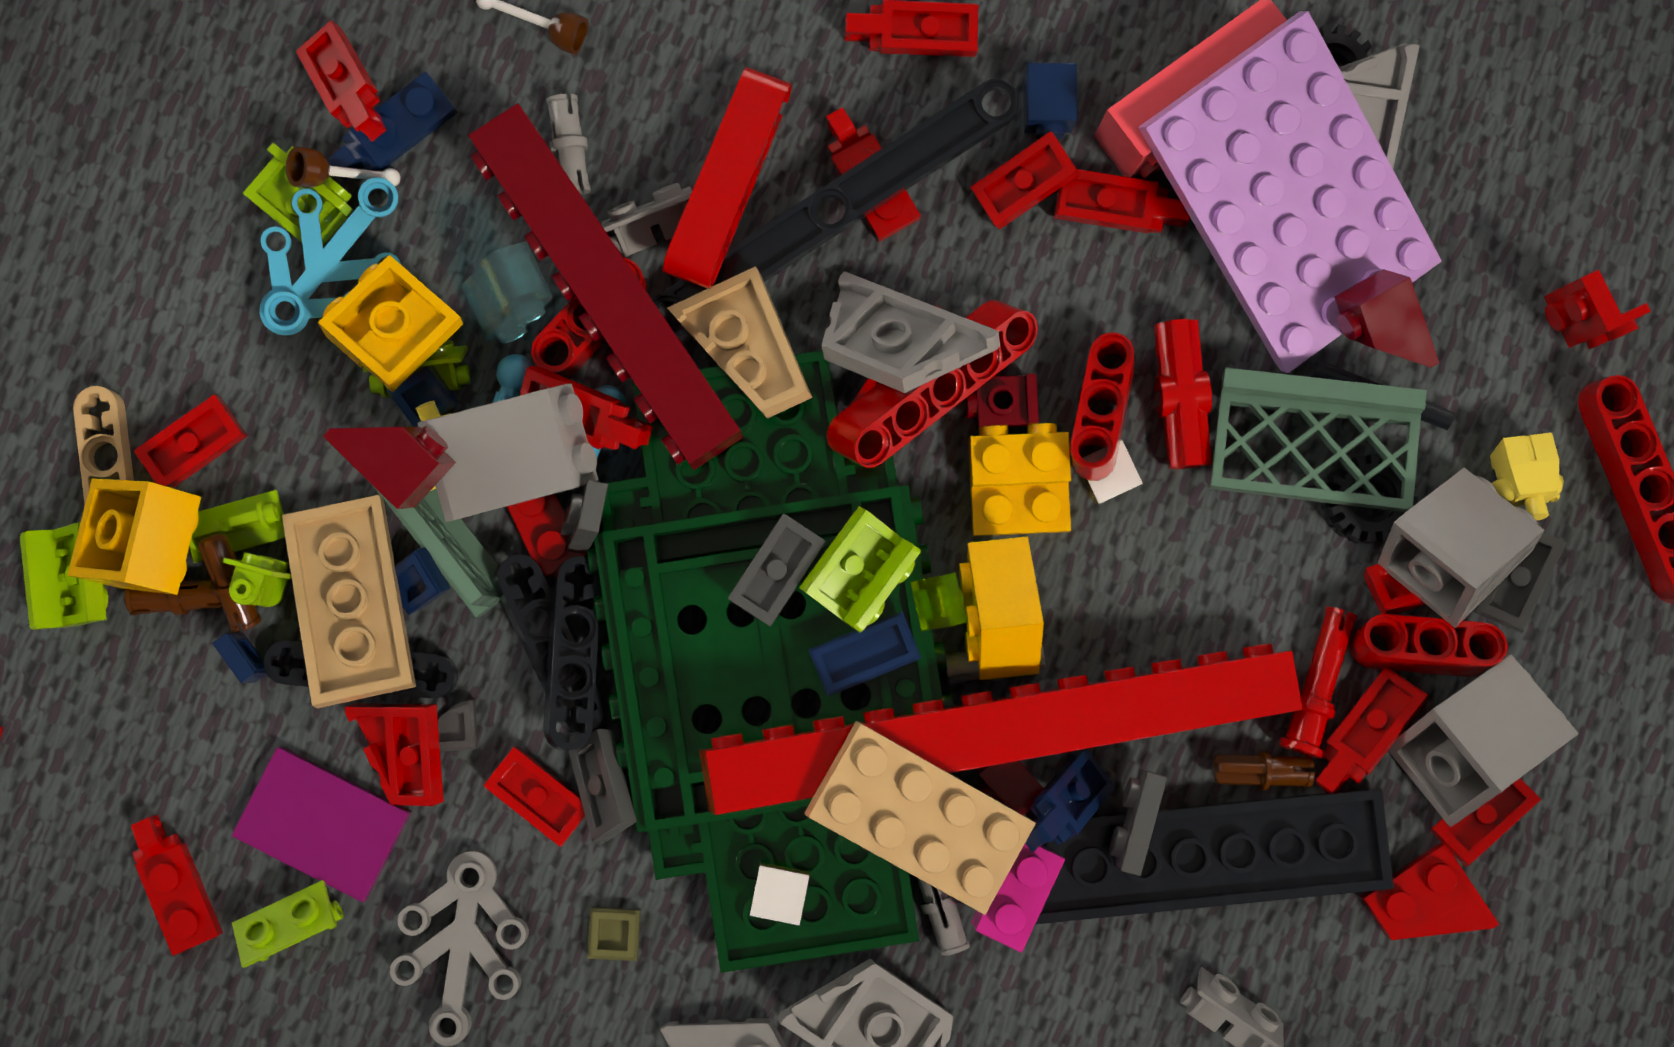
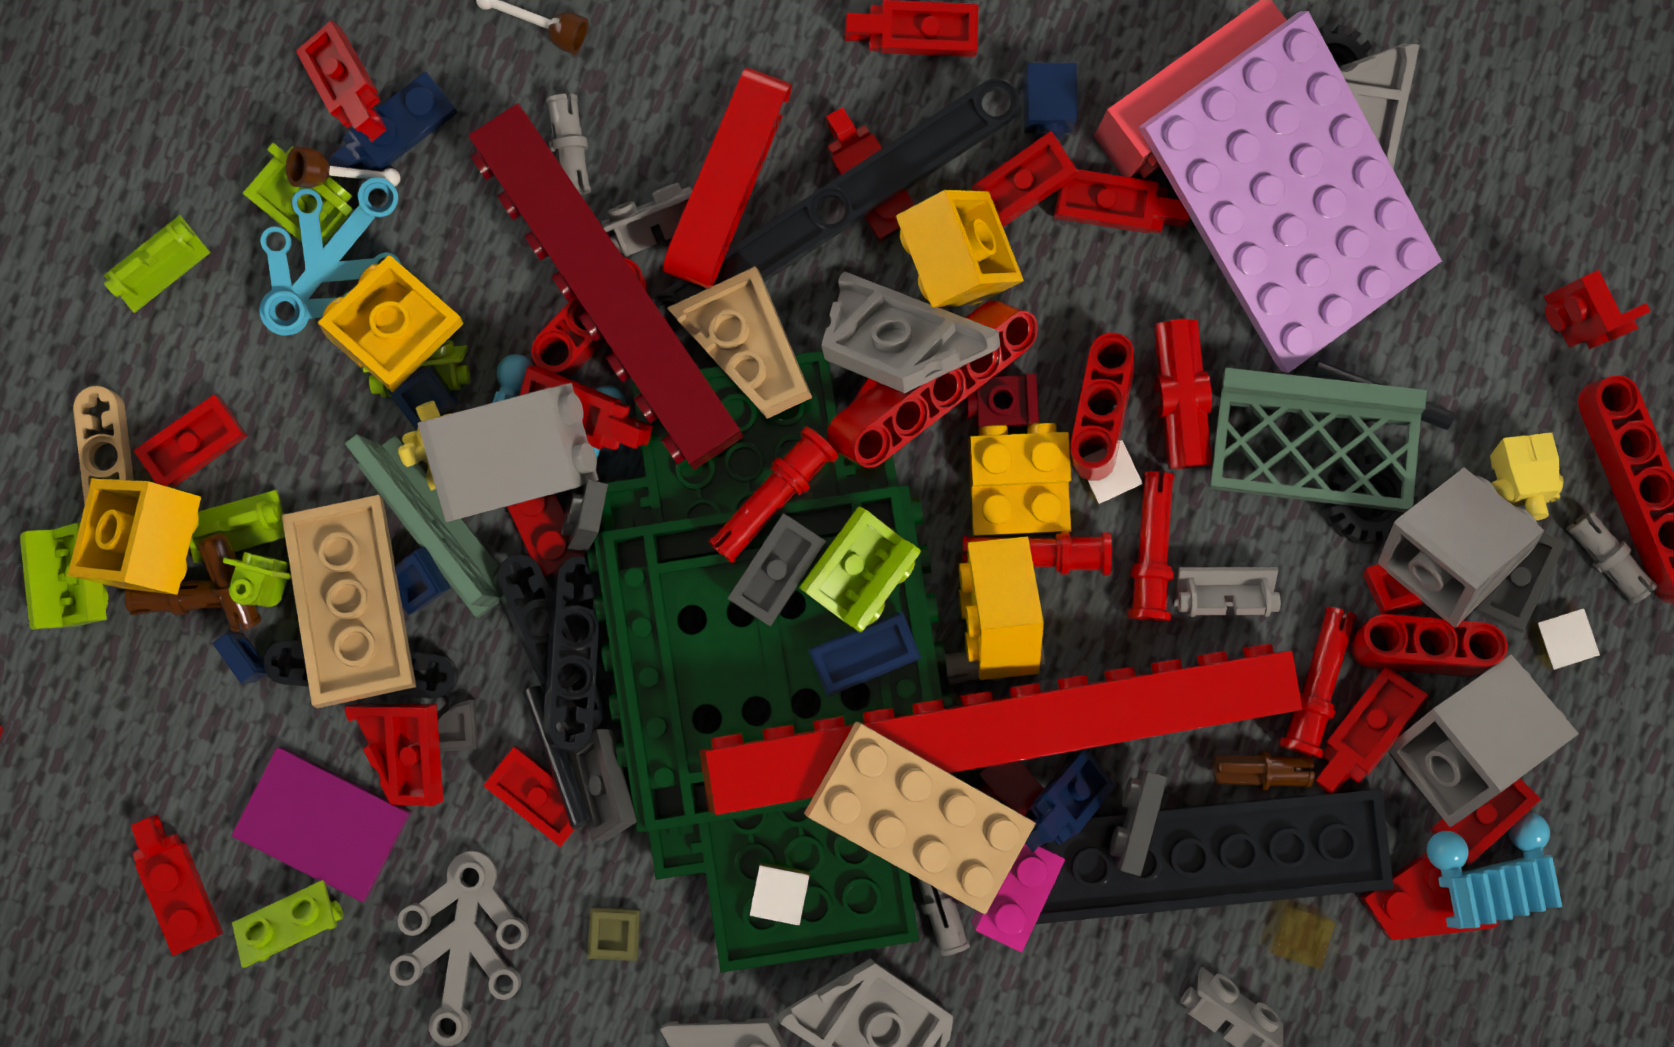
dark red slope [323,426,456,509] -> none
clear light blue brick [462,241,552,343] -> none
clear neon green plate [911,572,967,631] -> none
dark red slope [1334,269,1439,368] -> none
none -> lime hinge [104,215,211,313]
none -> black bar [523,686,591,829]
none -> red pin [708,426,839,563]
none -> yellow brick [896,190,1024,308]
none -> red pin [962,531,1112,576]
none -> red pin [1127,472,1175,622]
none -> light grey hinge [1174,567,1281,617]
none -> clear yellow tile [1271,905,1336,970]
none -> medium azure gear [1426,812,1562,929]
none -> white tile [1532,608,1600,670]
none -> light grey pin [1566,510,1658,604]

